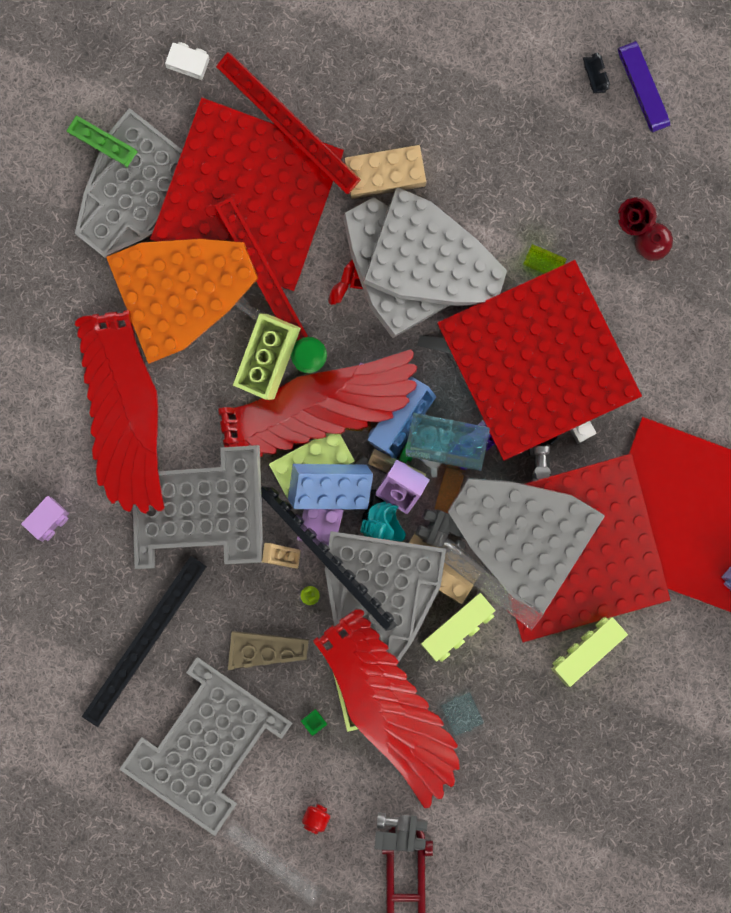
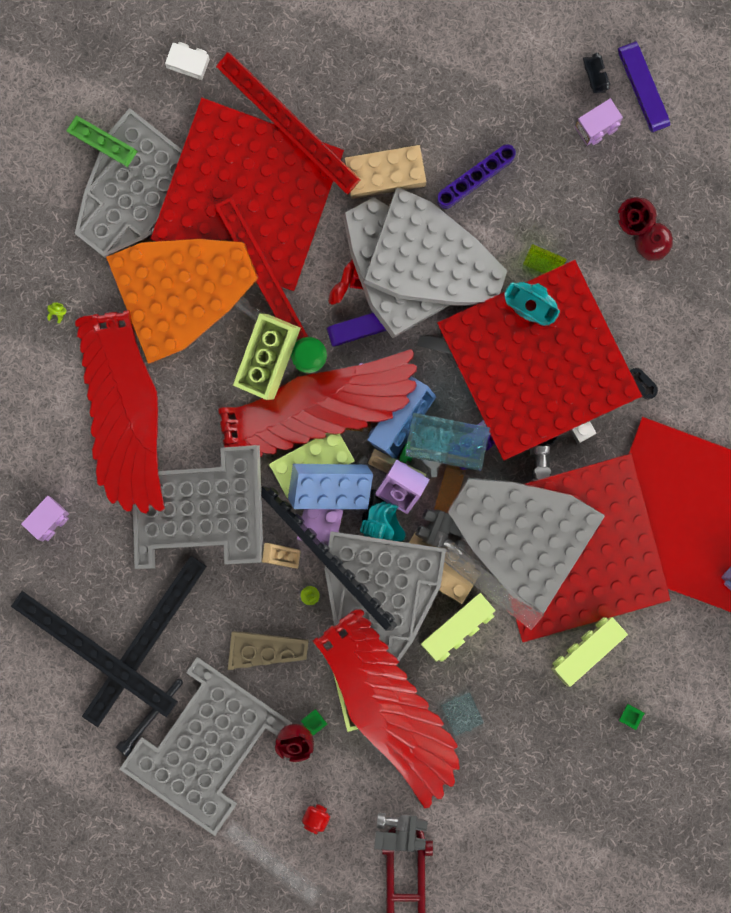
none -> black plate [11,591,178,718]
none -> lime plate [47,303,66,323]
none -> black piece [116,679,183,757]
none -> dark red cylinder [275,724,314,762]
none -> dark purple beam [326,313,387,347]
none -> dark purple beam [437,144,516,209]
none -> teal piece [505,282,560,326]
none -> lavender brick [575,98,623,146]
none -> green plate [618,704,645,730]
none -> black beam [630,368,658,400]

